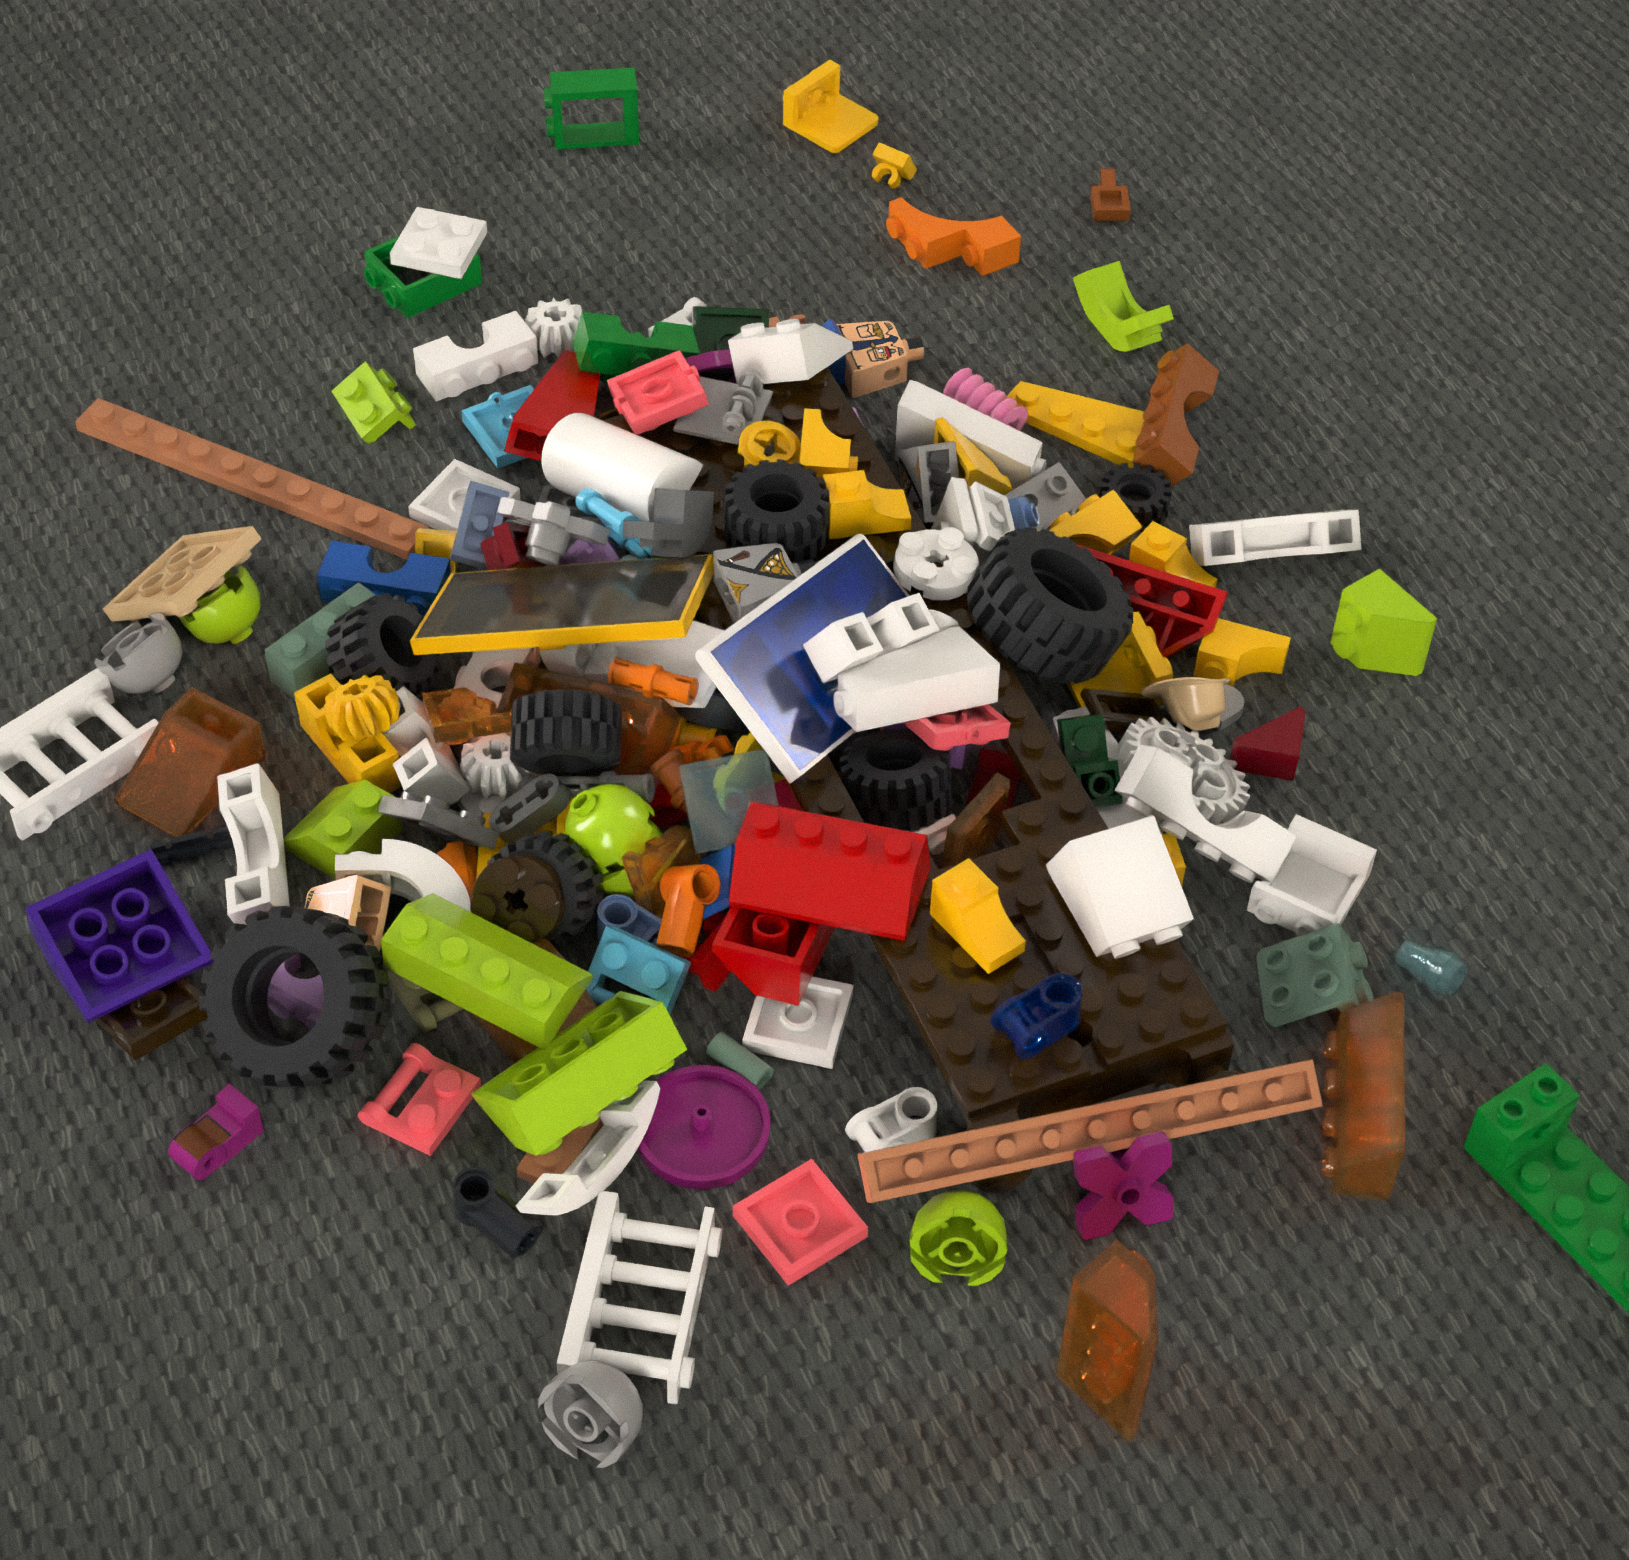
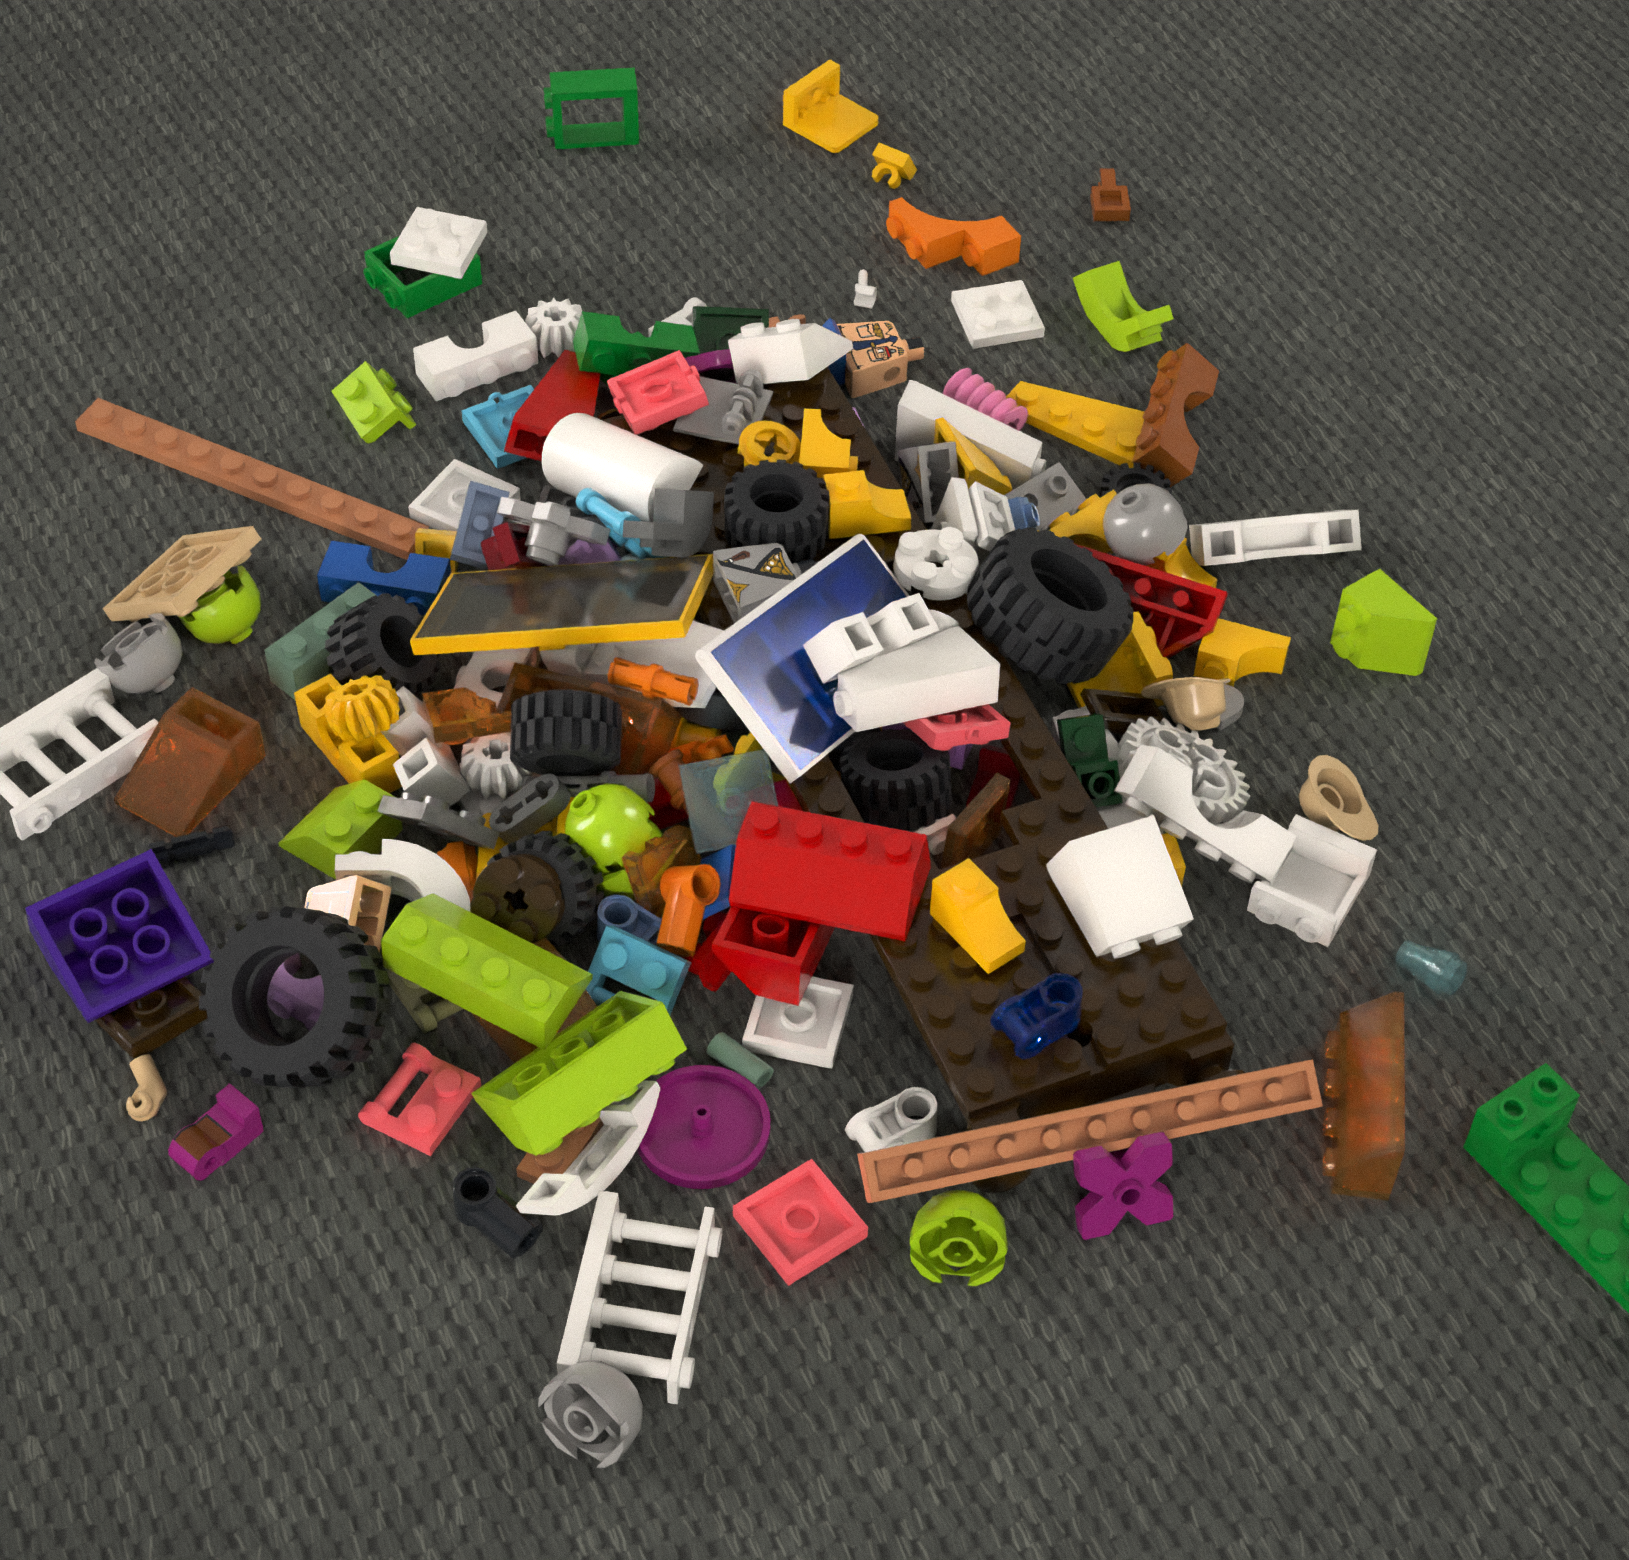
white arch [217,763,290,925] -> none
clear orange slope [1056,1239,1159,1443] -> none
dark red slope [1229,706,1306,781] -> none
sand green bracket [1256,923,1374,1028] -> none
none -> tan arm [126,1054,167,1121]
none -> white hand [854,270,877,309]
none -> white plate [951,280,1045,349]
none -> light grey cylinder [1103,483,1188,566]
none -> tan piece [1299,755,1378,841]

